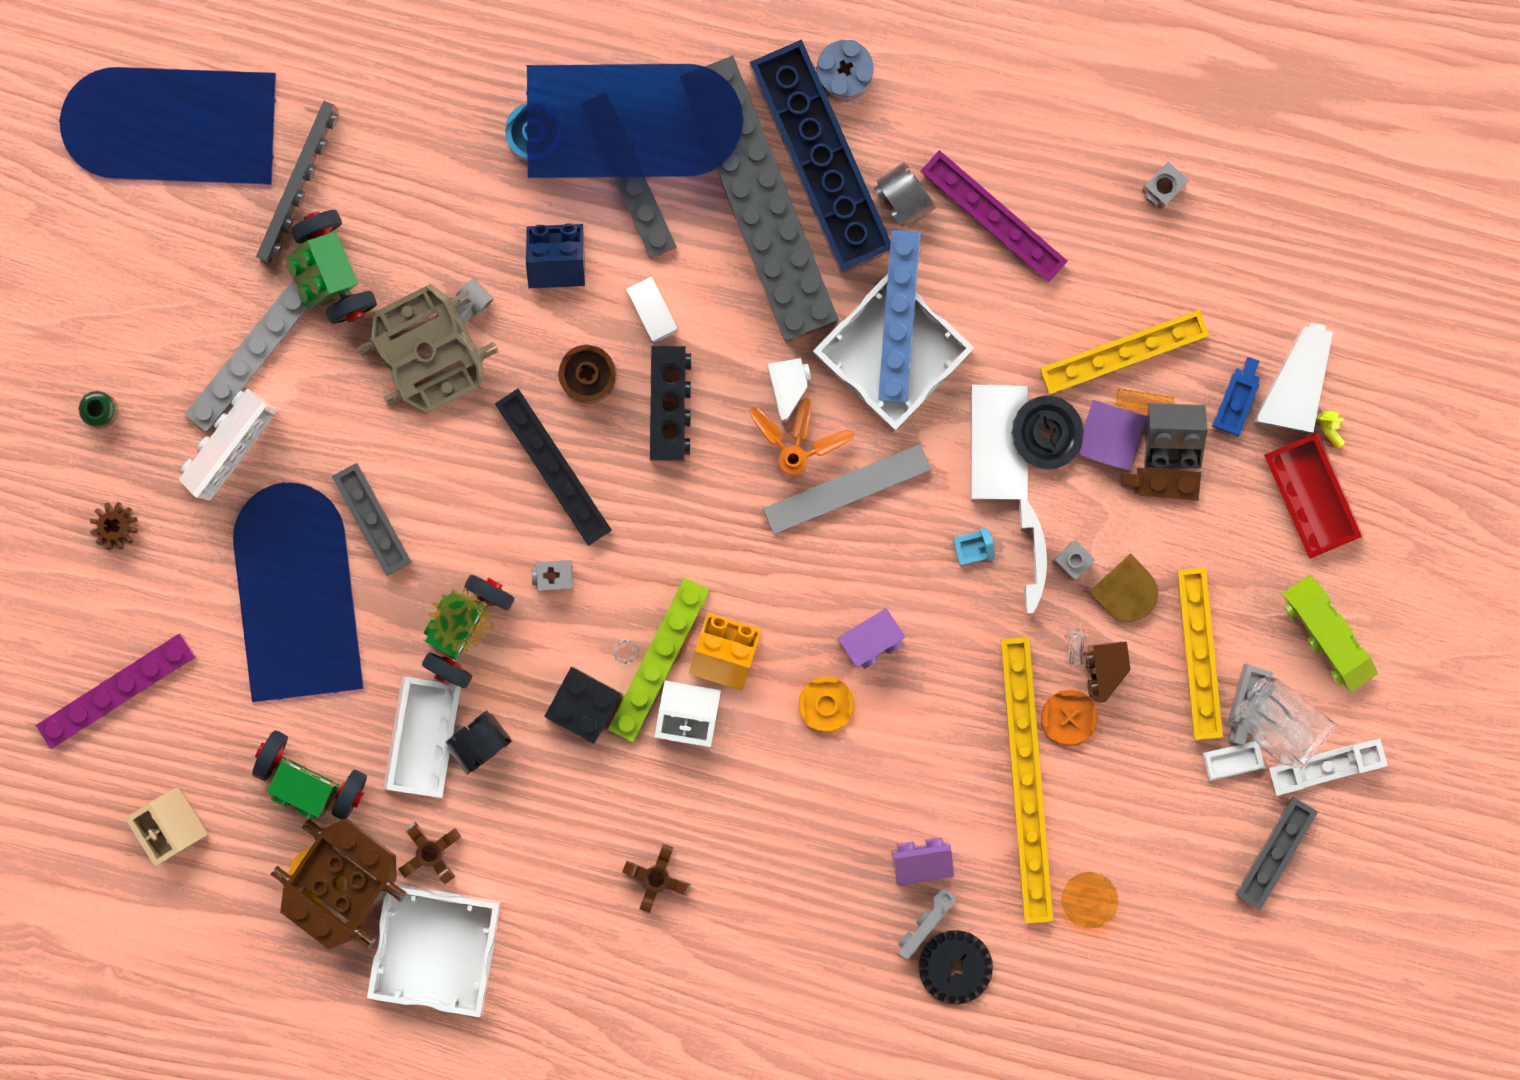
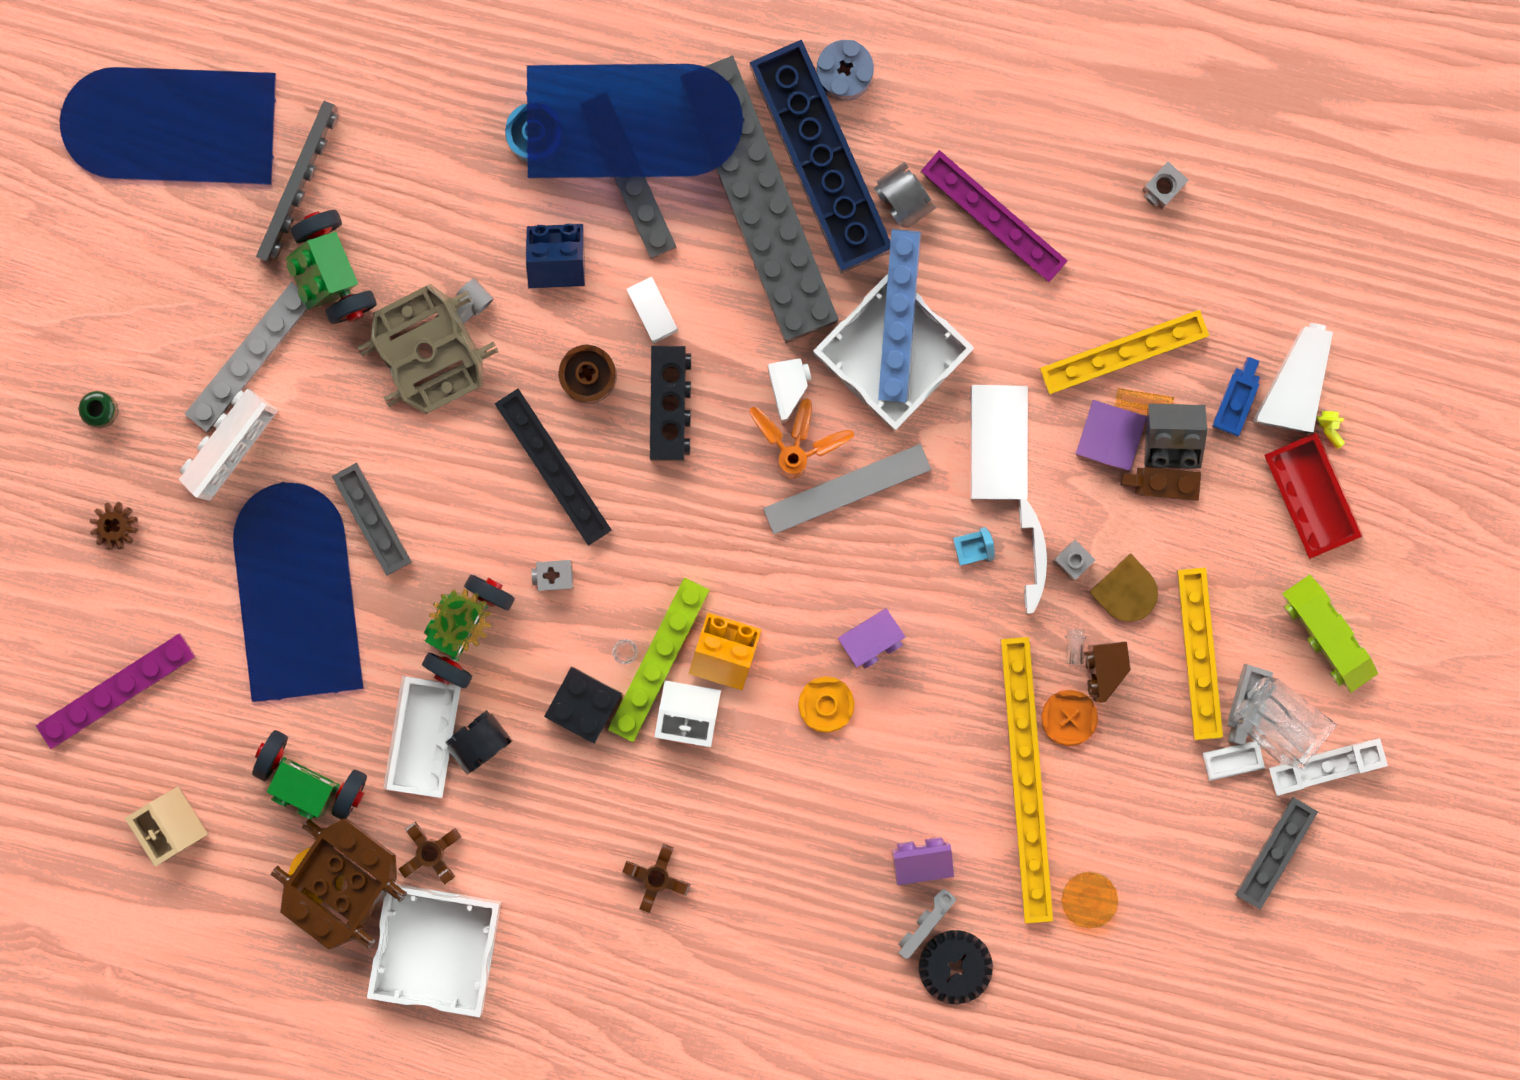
black gear [1011,396,1084,470] -> none

